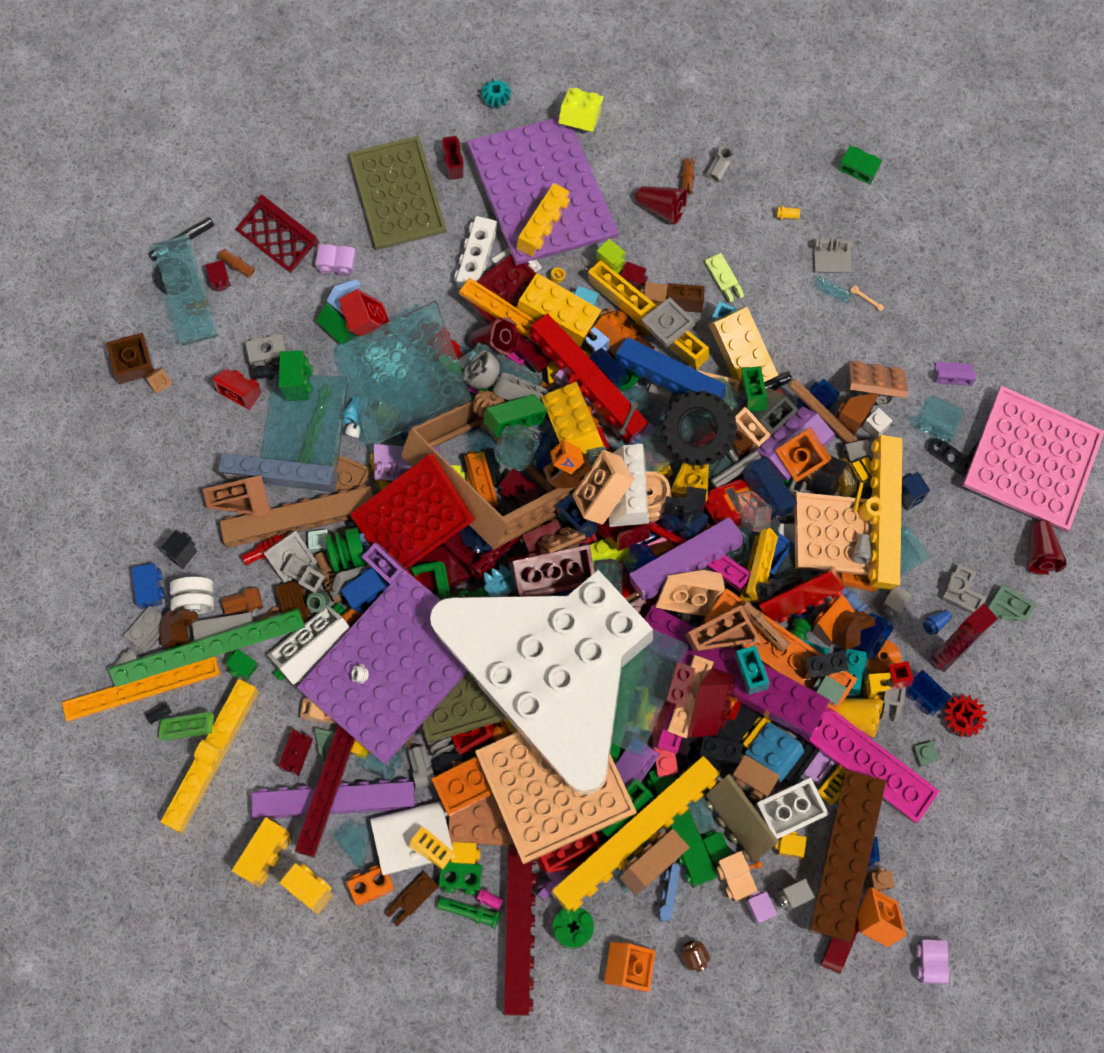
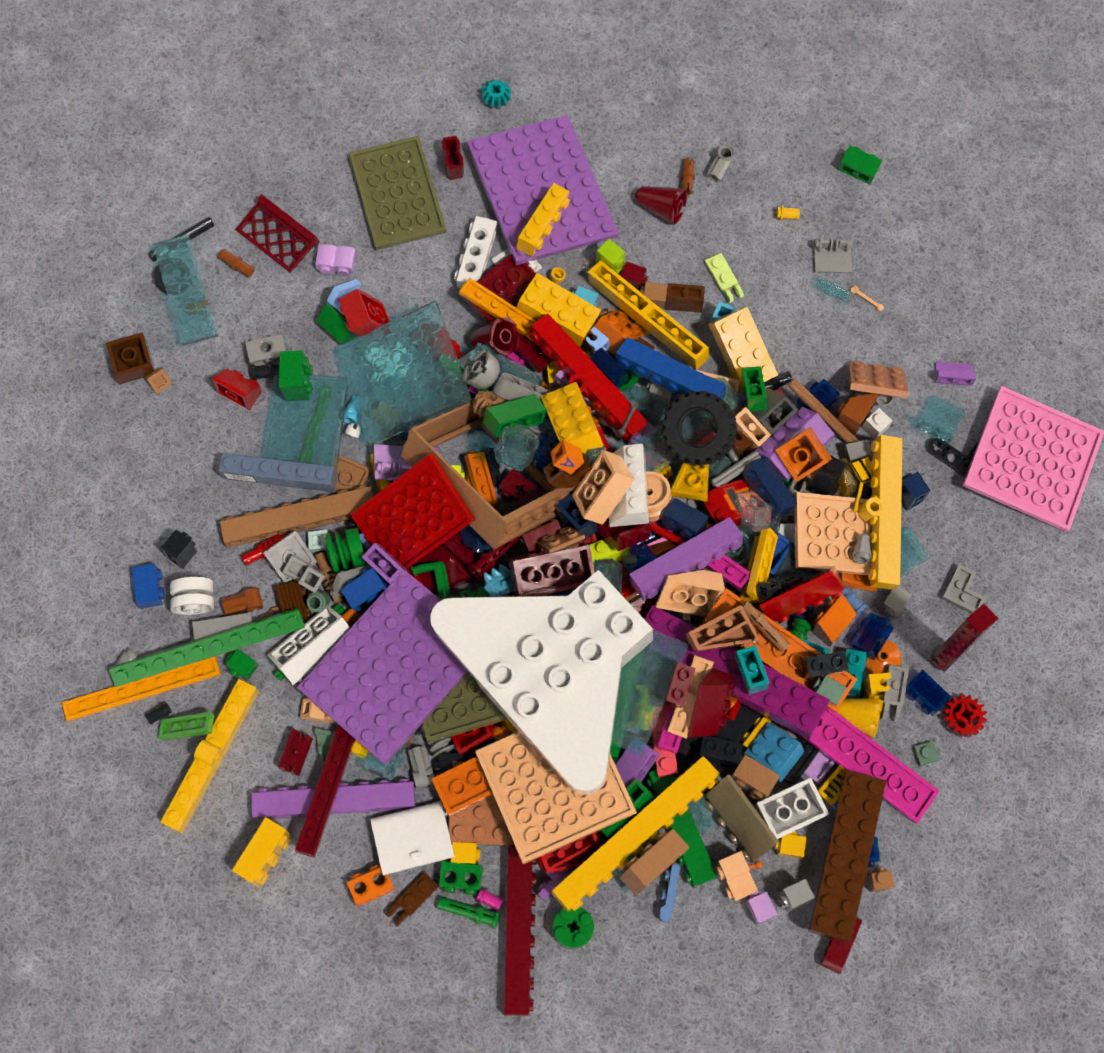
light grey plate [124,606,163,654] -> none
reddish brown brick [160,609,198,648] -> none
nougat wedge [203,475,271,516] -> none
dark red brick [205,260,231,291] -> none
yellow brick [280,863,334,915] -> none
clear light blue slope [337,823,370,872] -> none
white plate [351,664,369,684] -> none
yellow slope [409,826,455,869] -> none
neon yellow brick [559,88,604,132] -> none
orange slope [604,942,655,992] -> none
light grey plate [641,297,695,348] -> none
black brick [663,486,707,523] -> none
reddish brown head [680,939,710,972] -> none
green brick [703,831,732,864] -> none
reddish brown brick [832,610,875,650] -> none
orange slope [857,887,907,947] -> none
red brick [887,661,914,690] -> none
lavender brick [916,940,949,984] -> none
blue cone [923,609,952,635] -> none
light grey tile [946,572,969,595] -> none
sand green wing [988,584,1036,622] -> none
dark red cone [1027,520,1067,575] -> none

